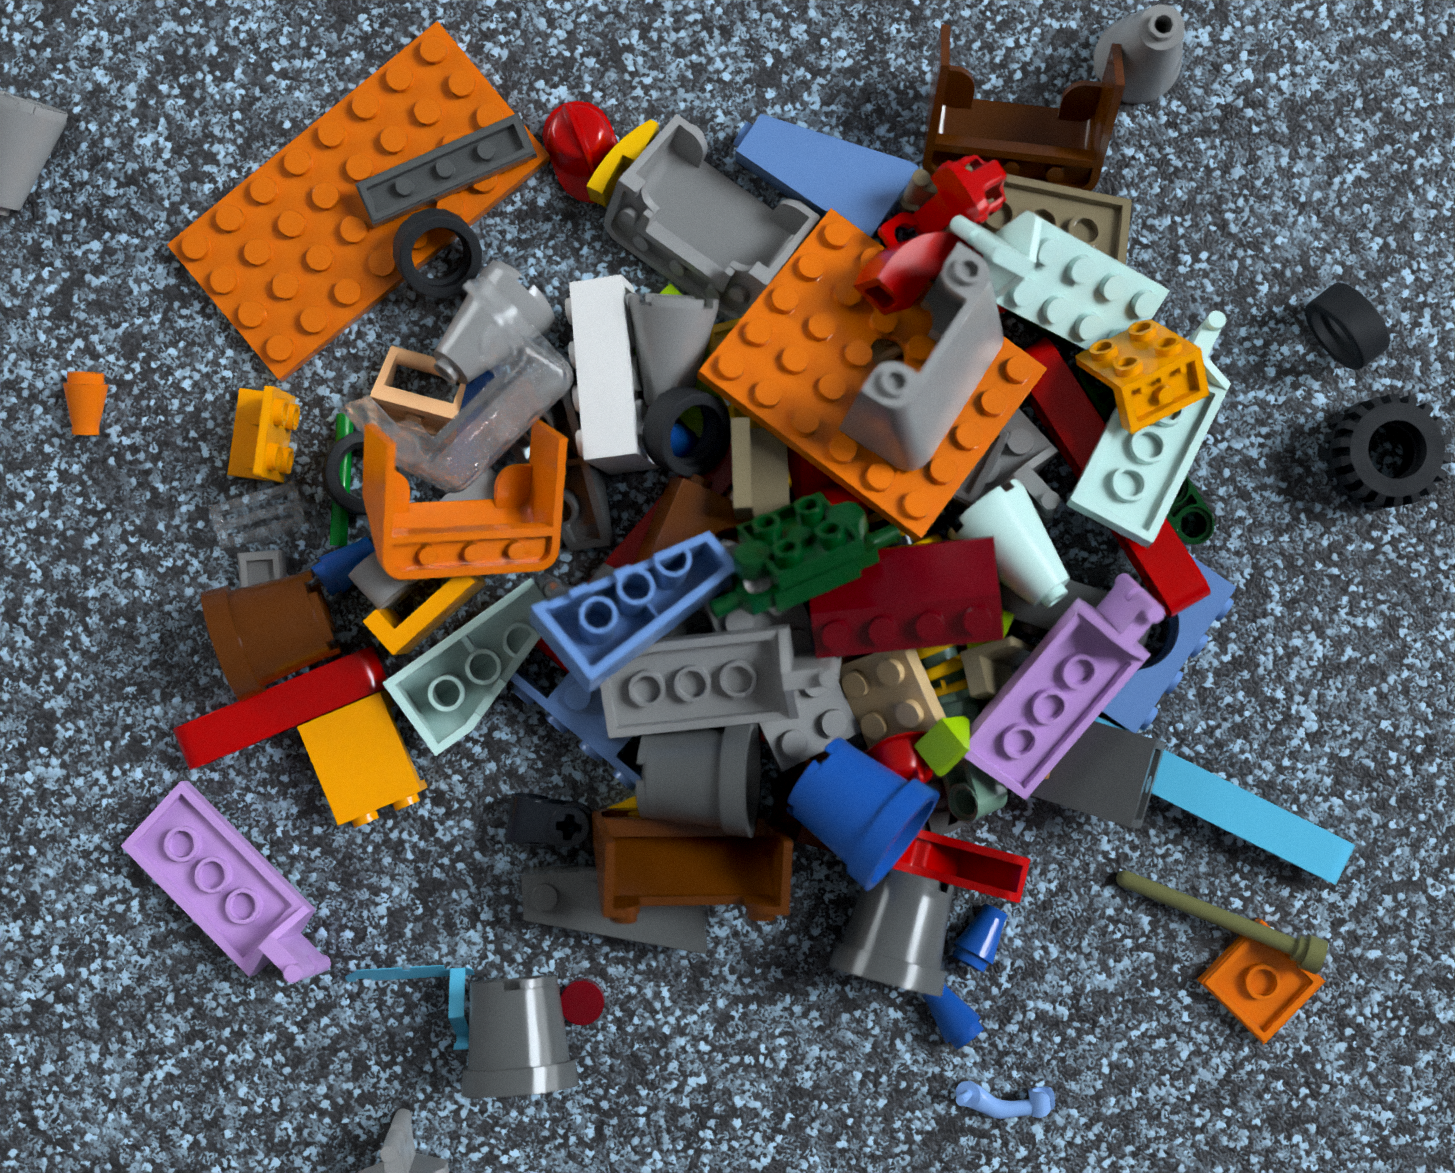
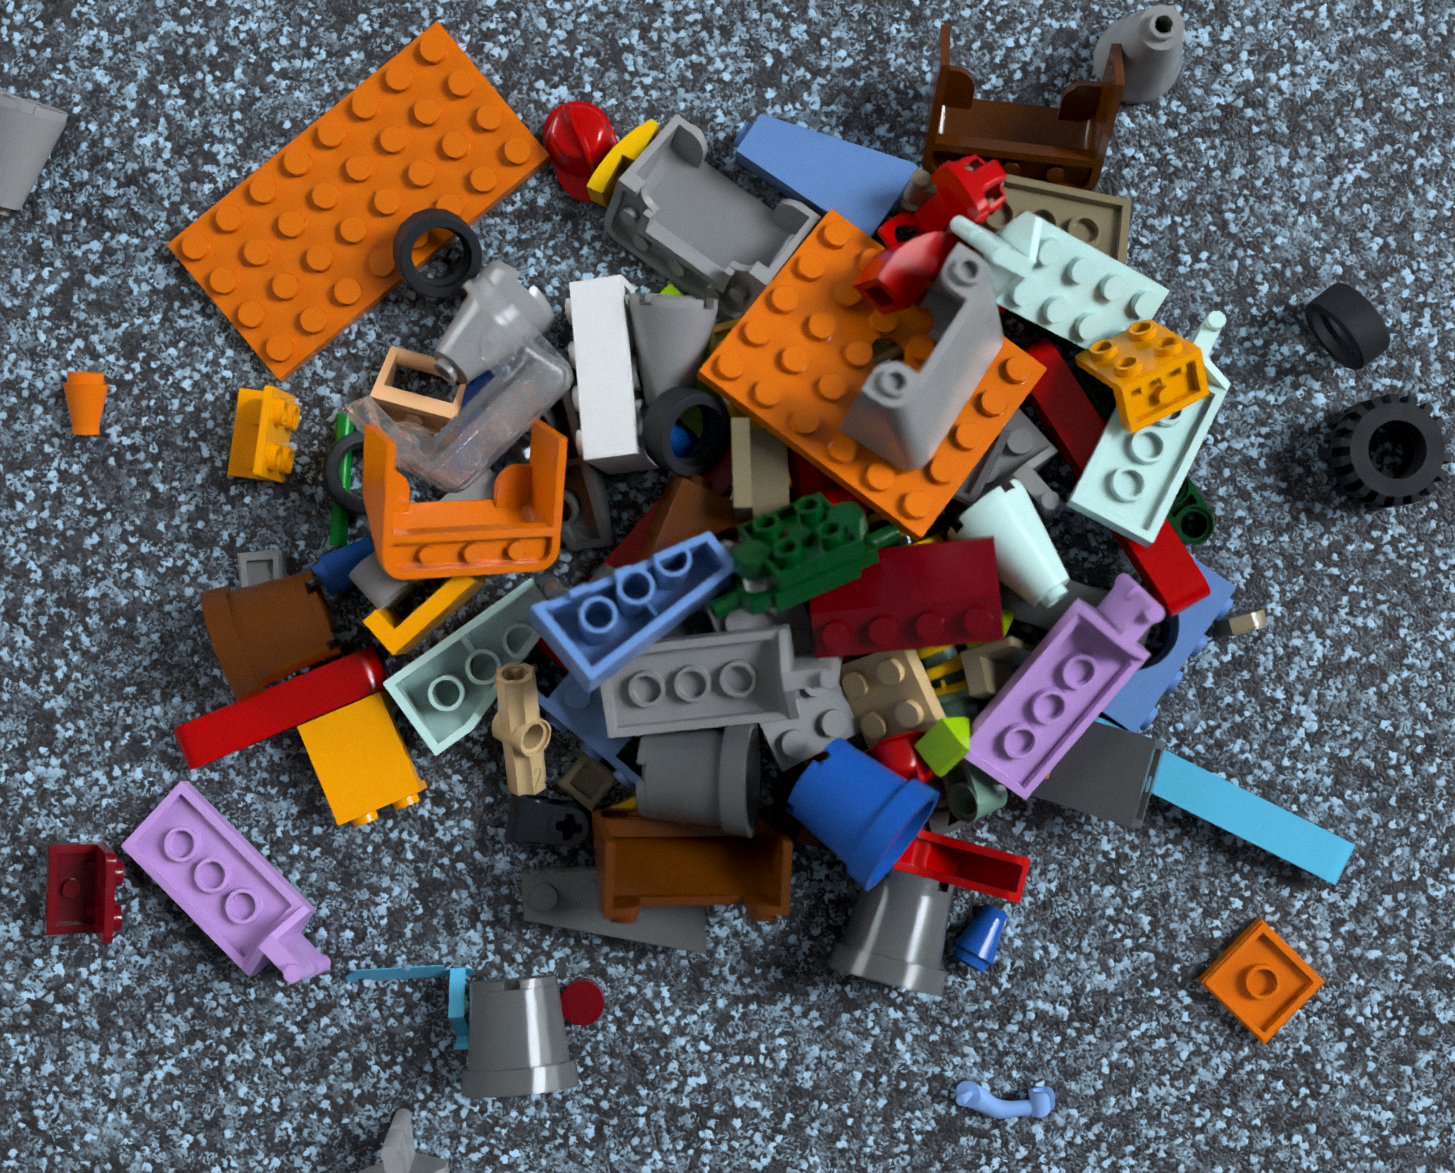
clear tile [208,481,309,549] -> none
dark grey tile [355,113,538,228] -> none
blue cone [921,983,984,1050] -> none
olive piece [1116,870,1328,975] -> none
none -> dark red bracket [45,842,124,944]
none -> tan piece [491,663,551,796]
none -> dark tan tile [558,752,617,812]
none -> dark tan tile [1213,608,1268,636]

